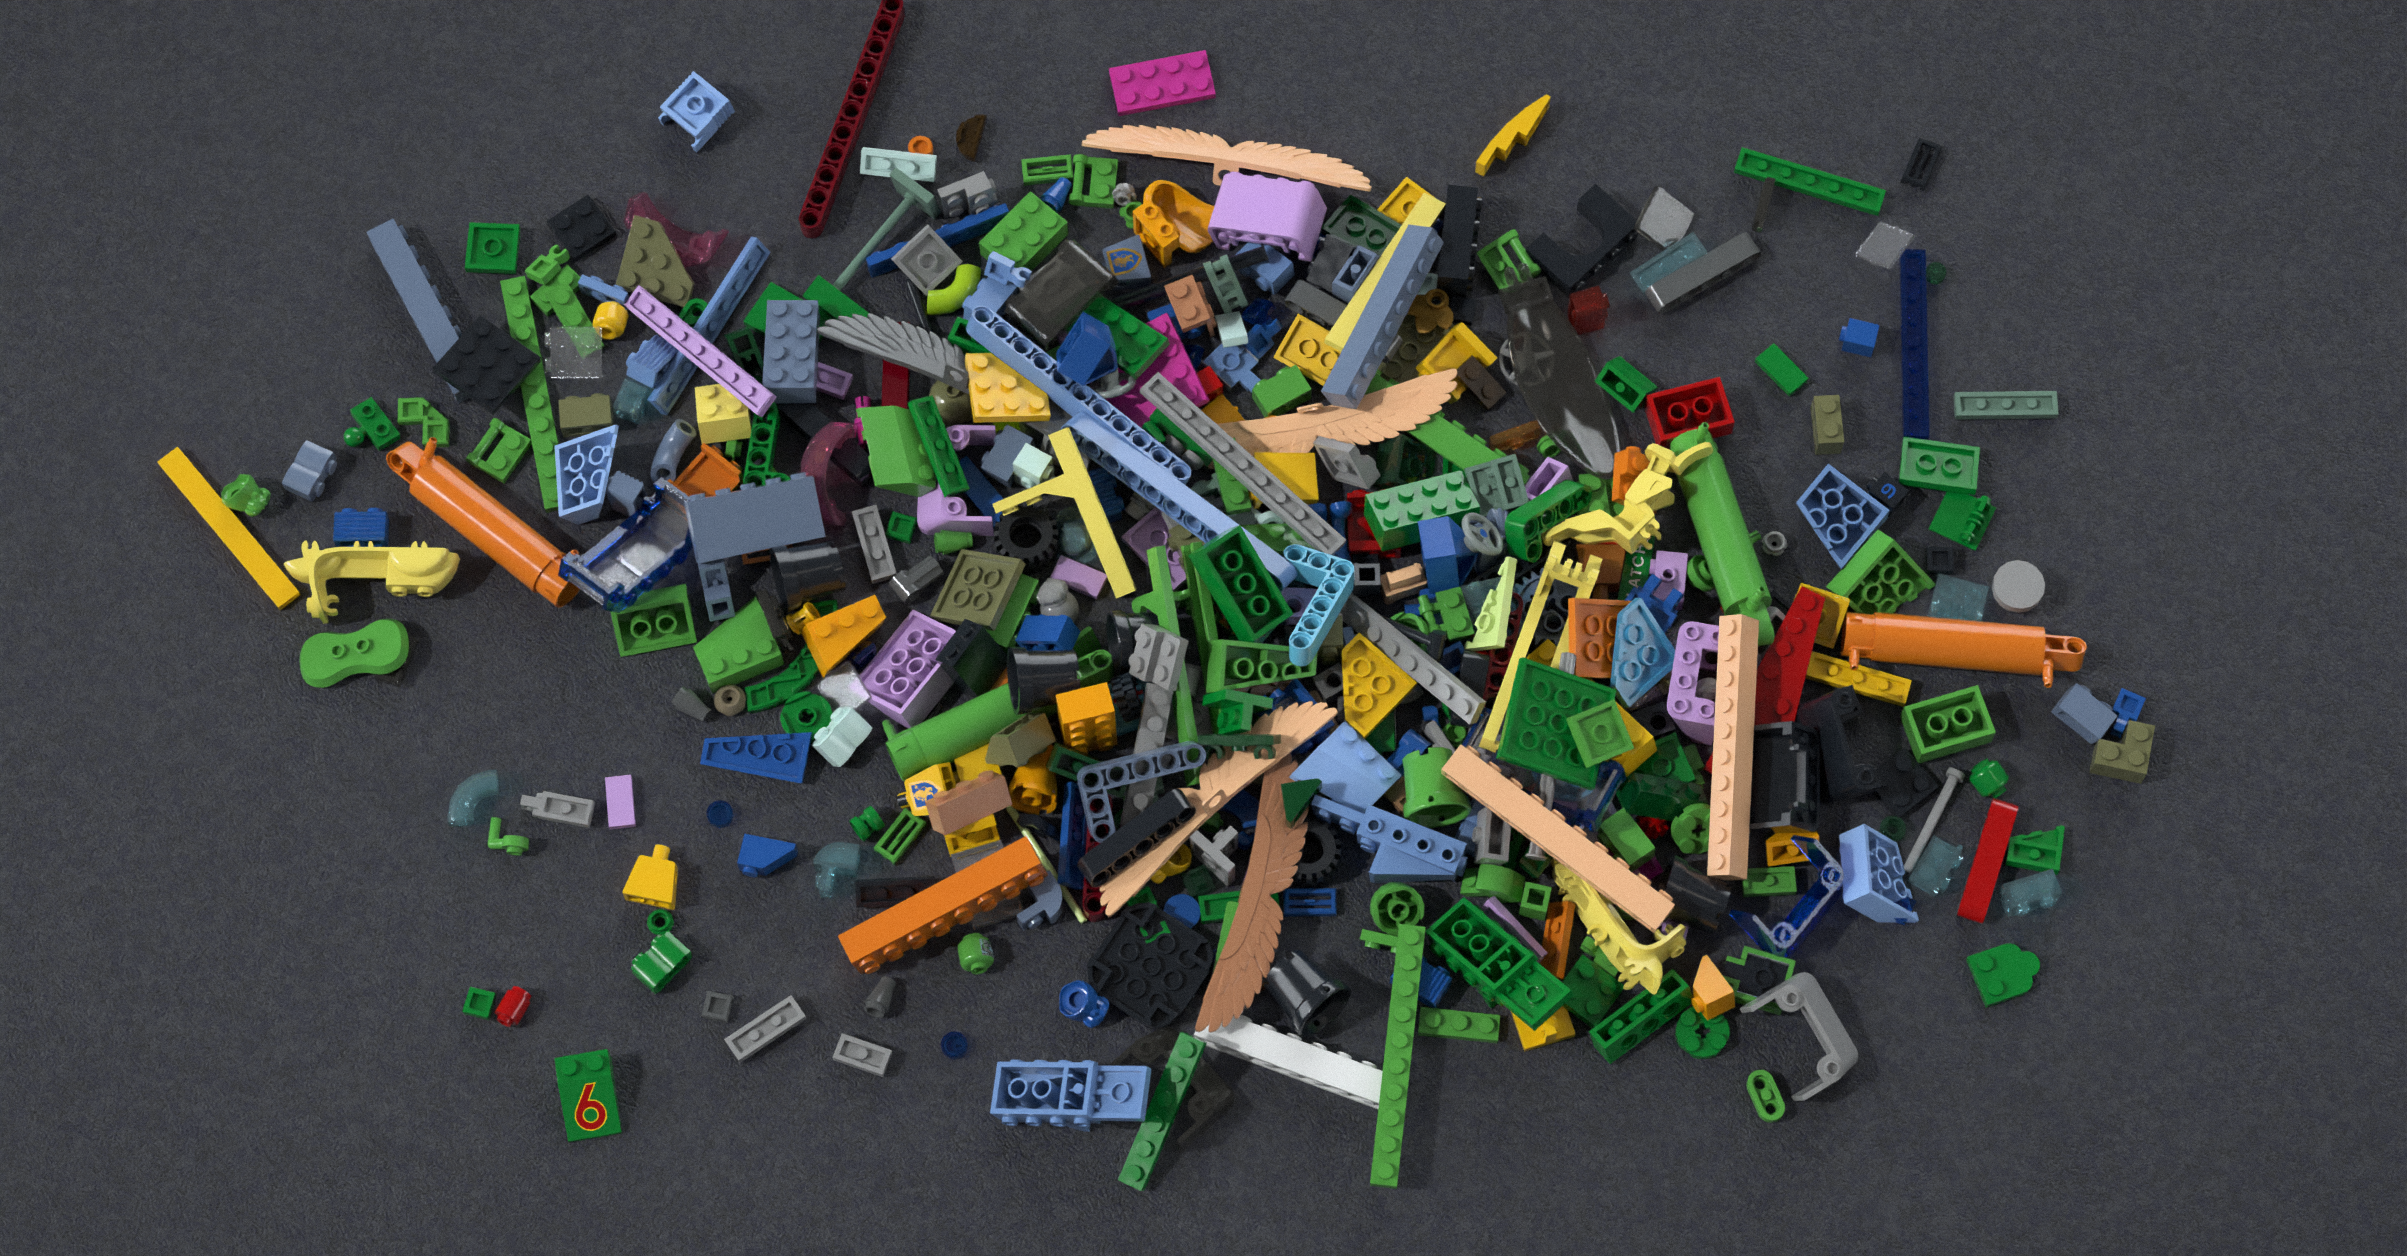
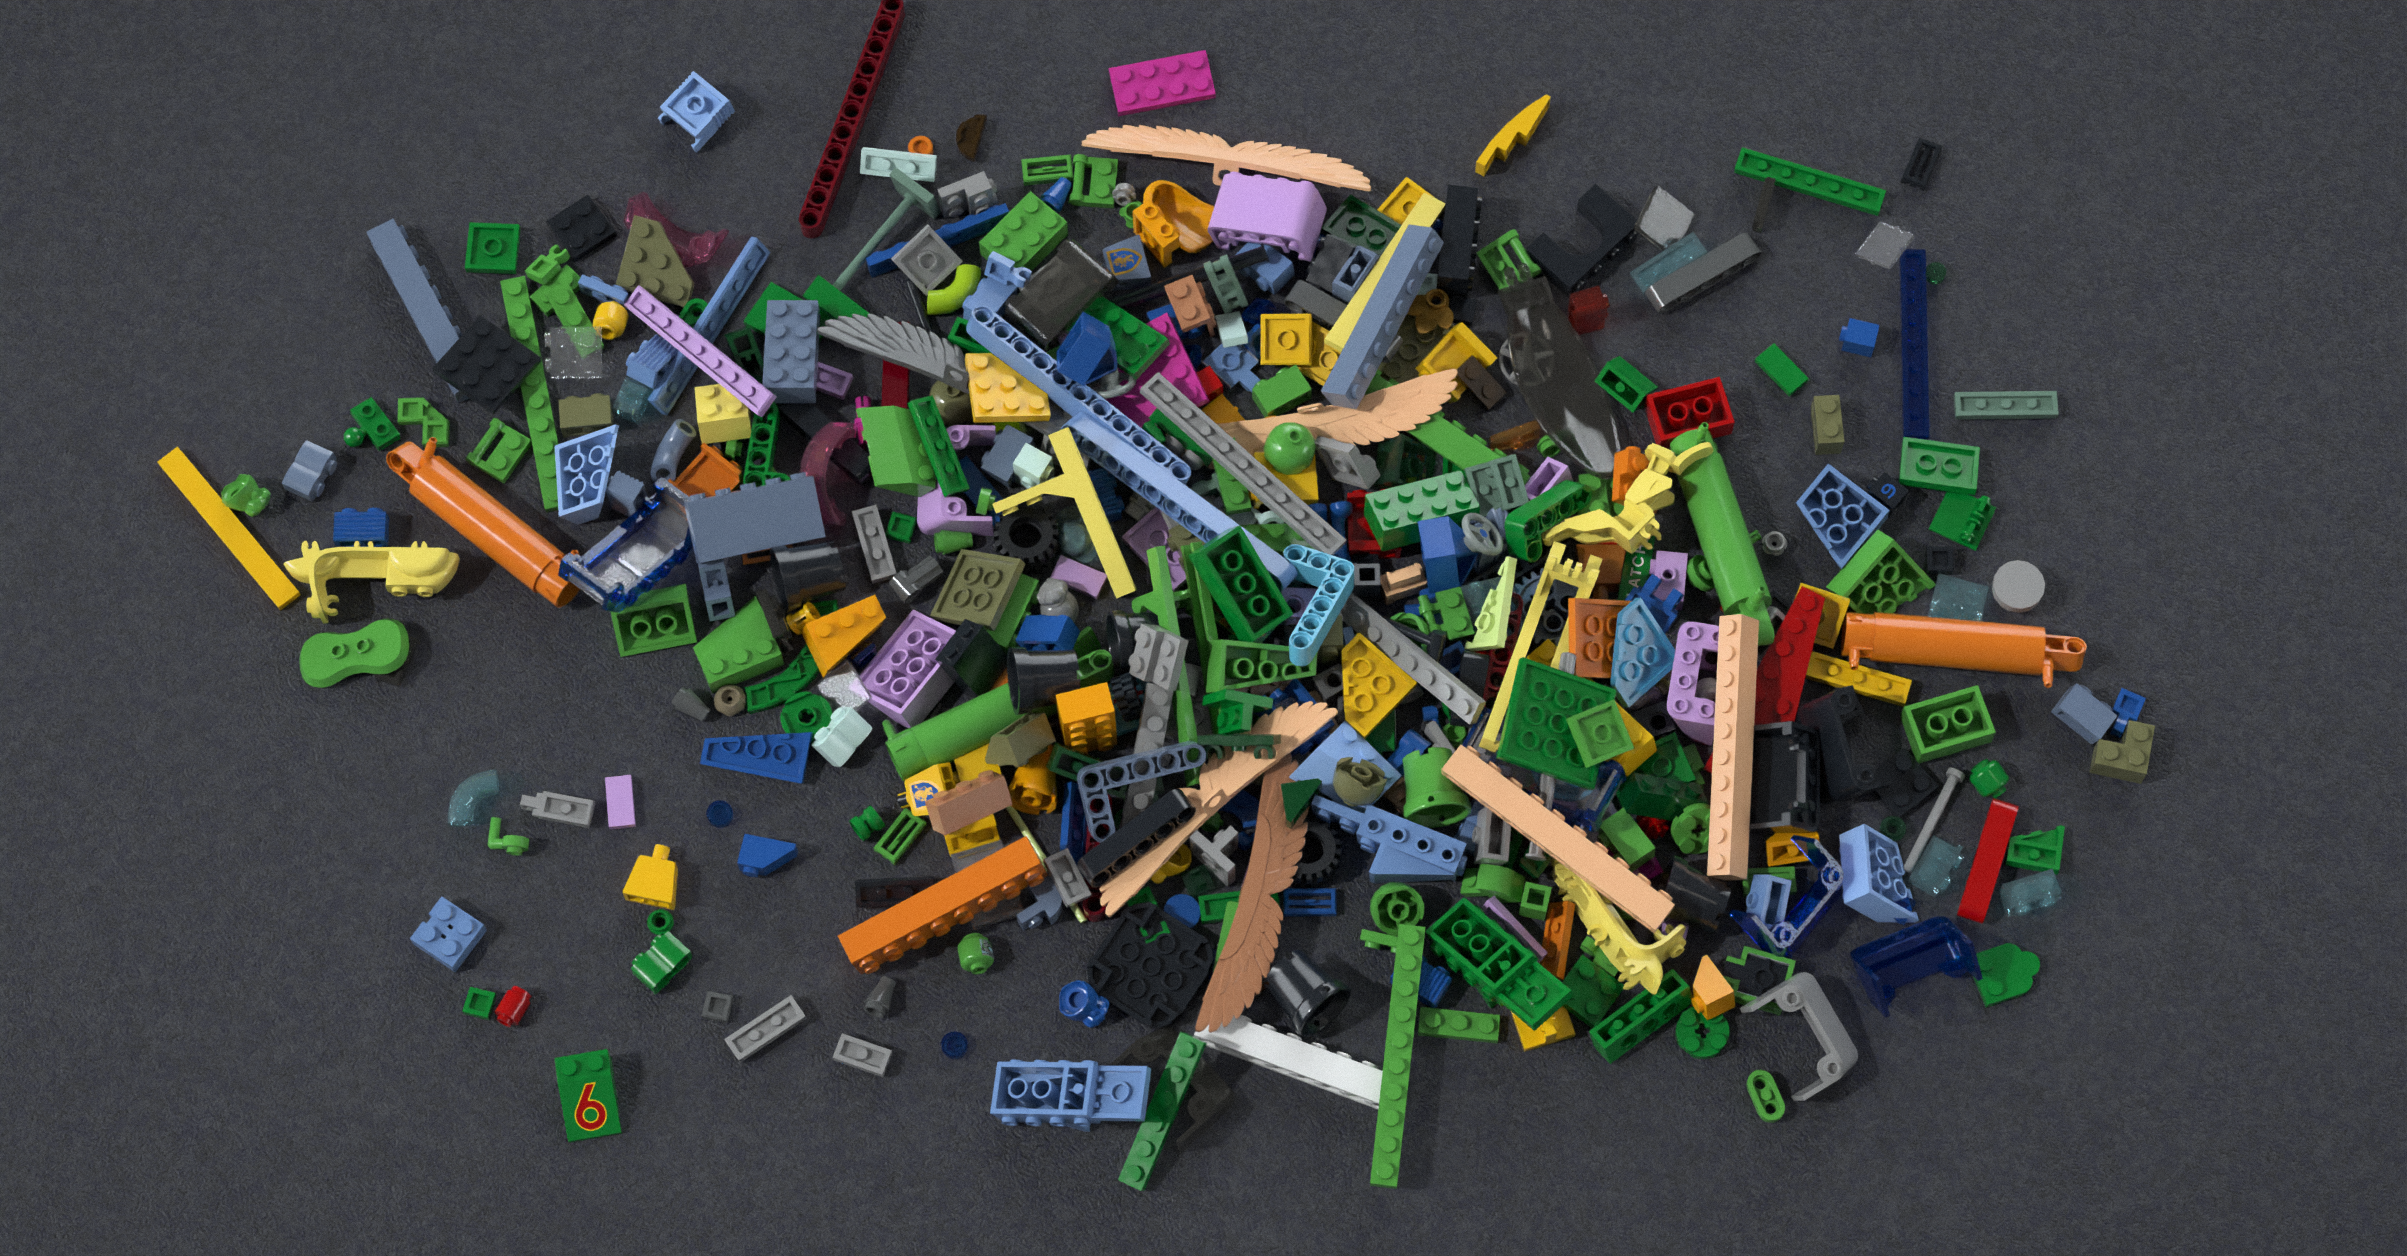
clear light blue brick [813,842,861,899] -> none
black tile [1016,814,1061,844] -> none
none -> medium blue piece [410,896,487,972]
none -> bright green plate [976,487,996,515]
none -> light grey plate [1043,848,1091,908]
none -> yellow plate [1261,314,1312,365]
none -> bright green cylinder [1263,422,1316,475]
none -> olive cylinder [1333,757,1387,807]
none -> medium blue brick [1743,875,1792,933]
none -> clear blue windscreen [1850,916,1983,1018]

